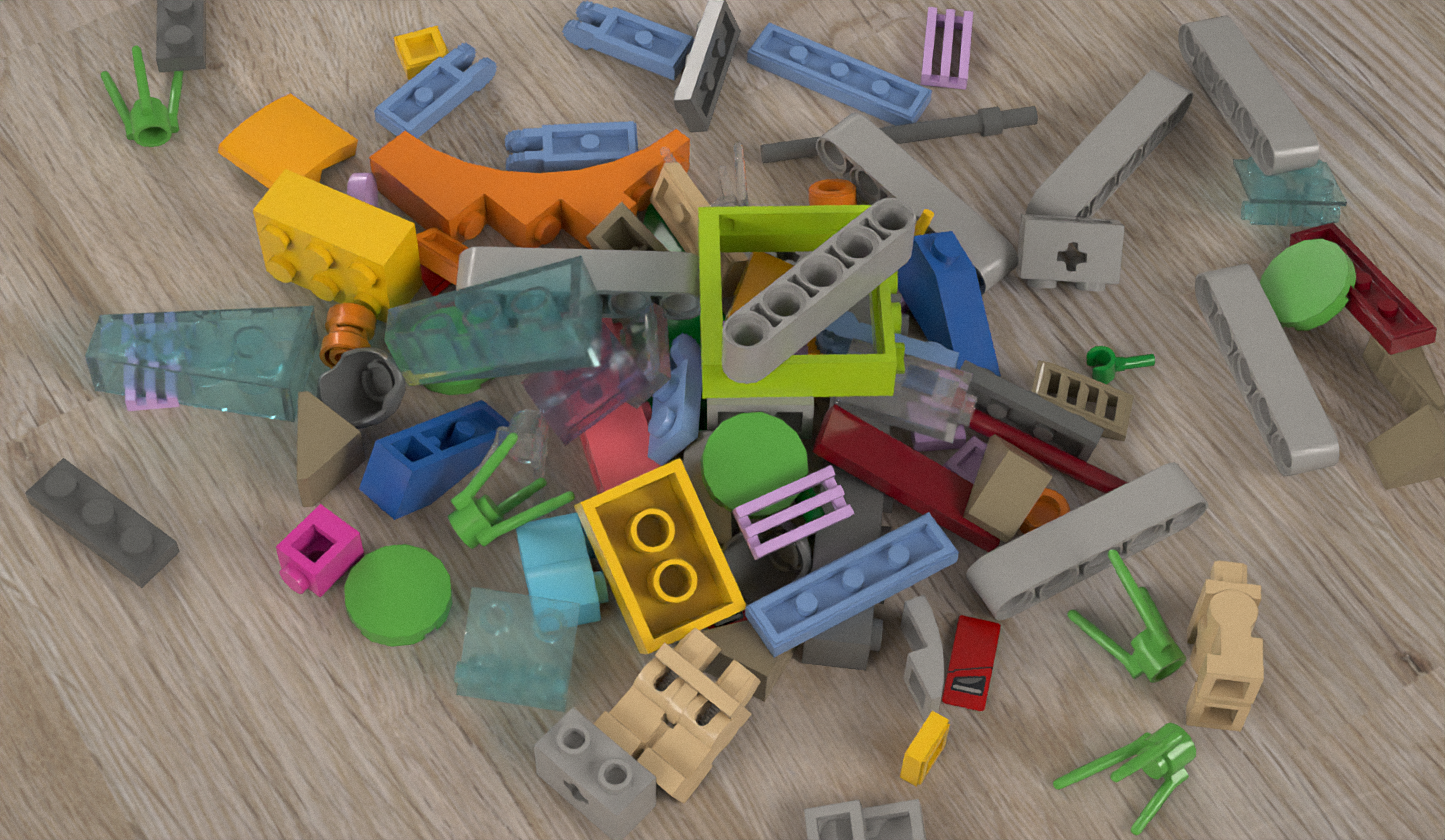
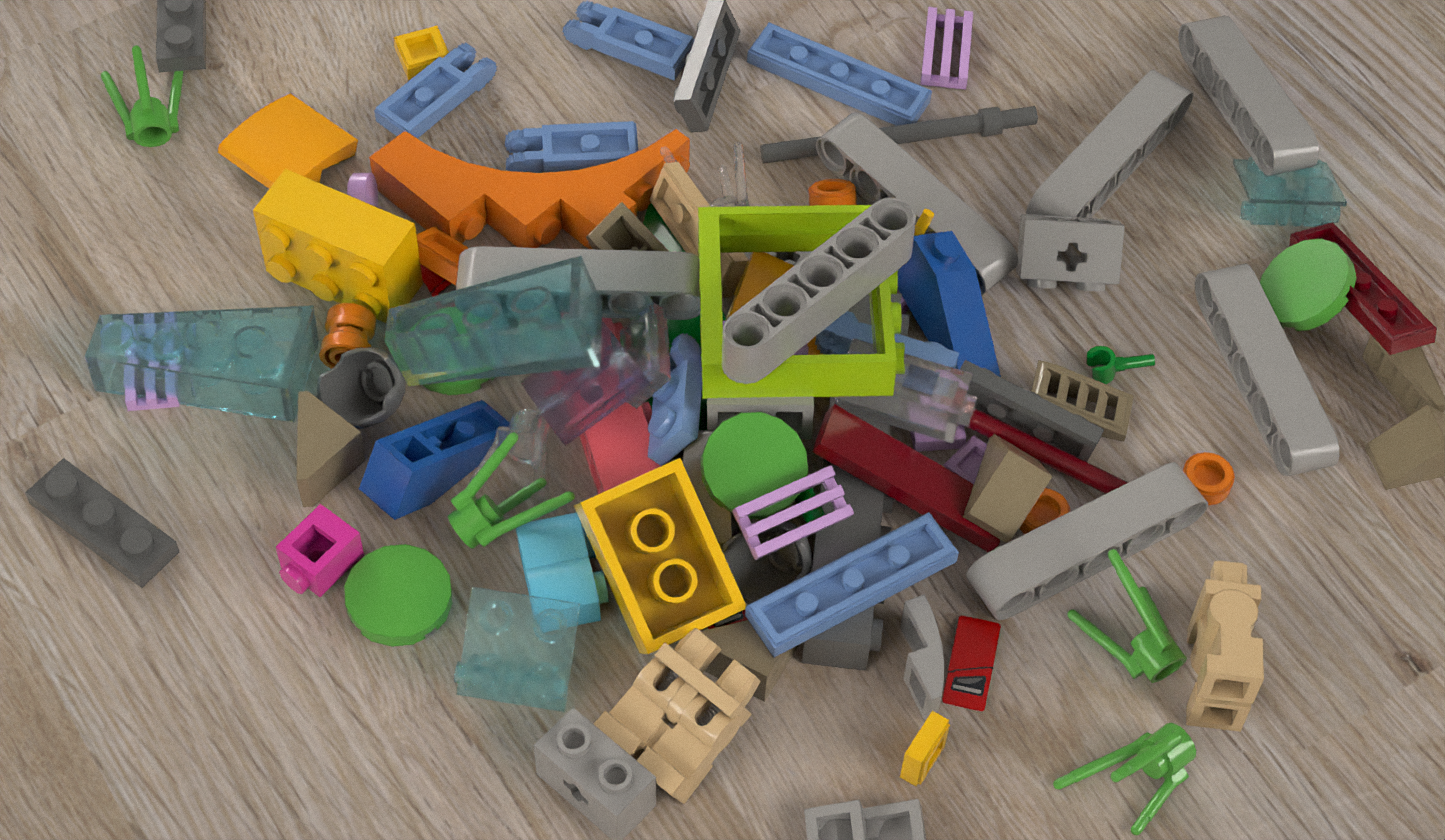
none -> orange tile [1183,452,1235,505]

